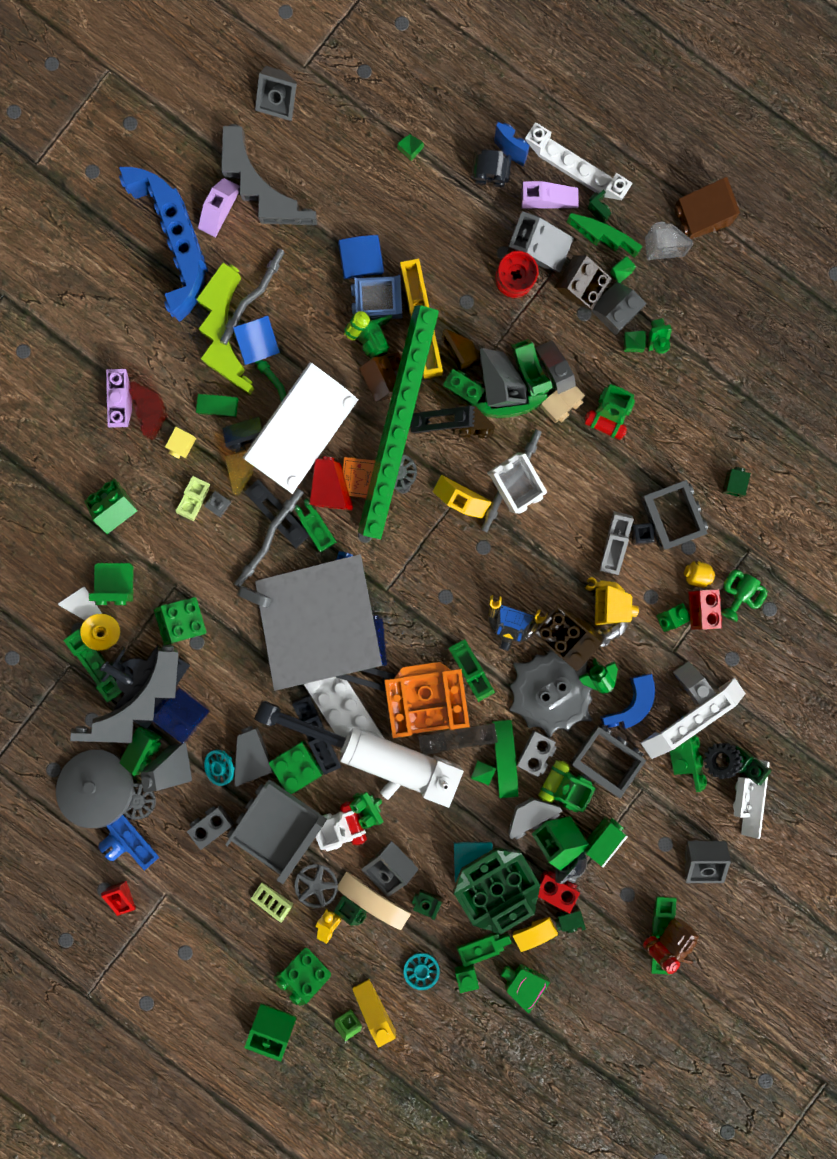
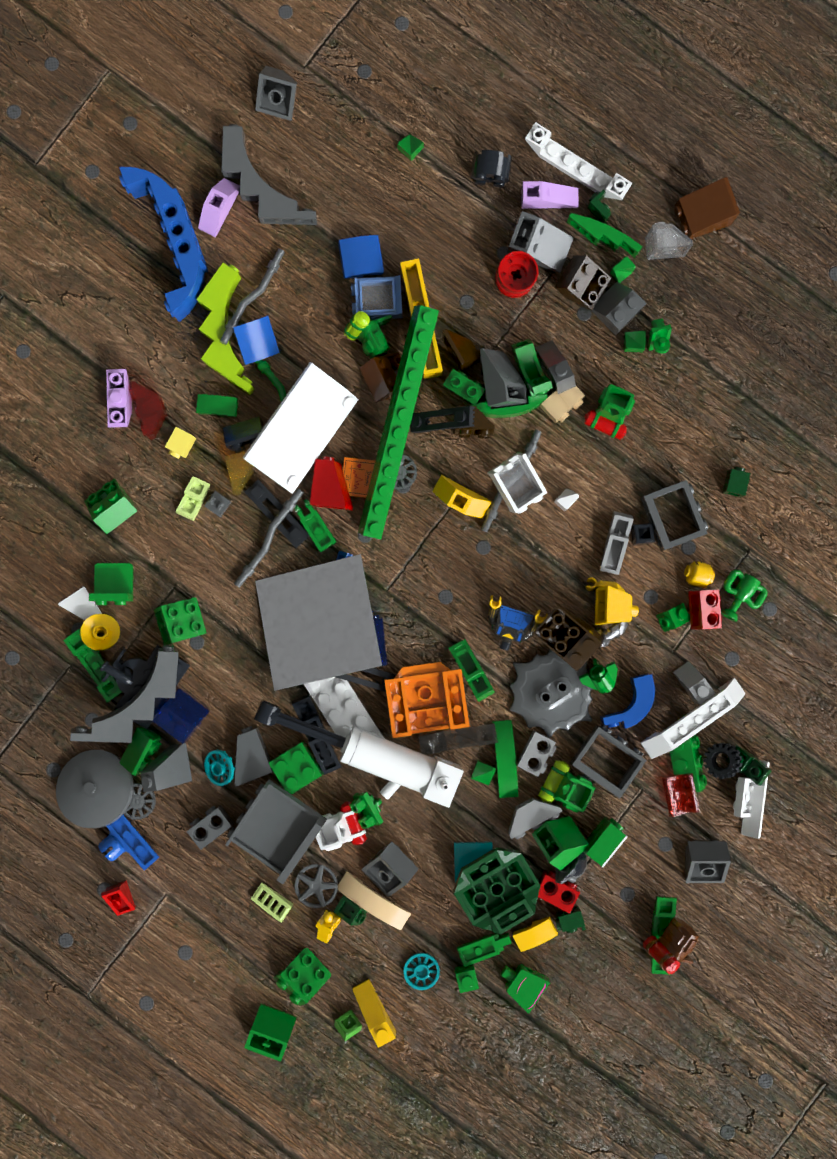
dark grey beam [237,586,271,608] -> none
dark green brick [411,889,442,920] -> none
blue slope [494,122,530,166] -> none
none -> white slope [554,489,579,511]
none -> clear red bracket [662,774,699,817]

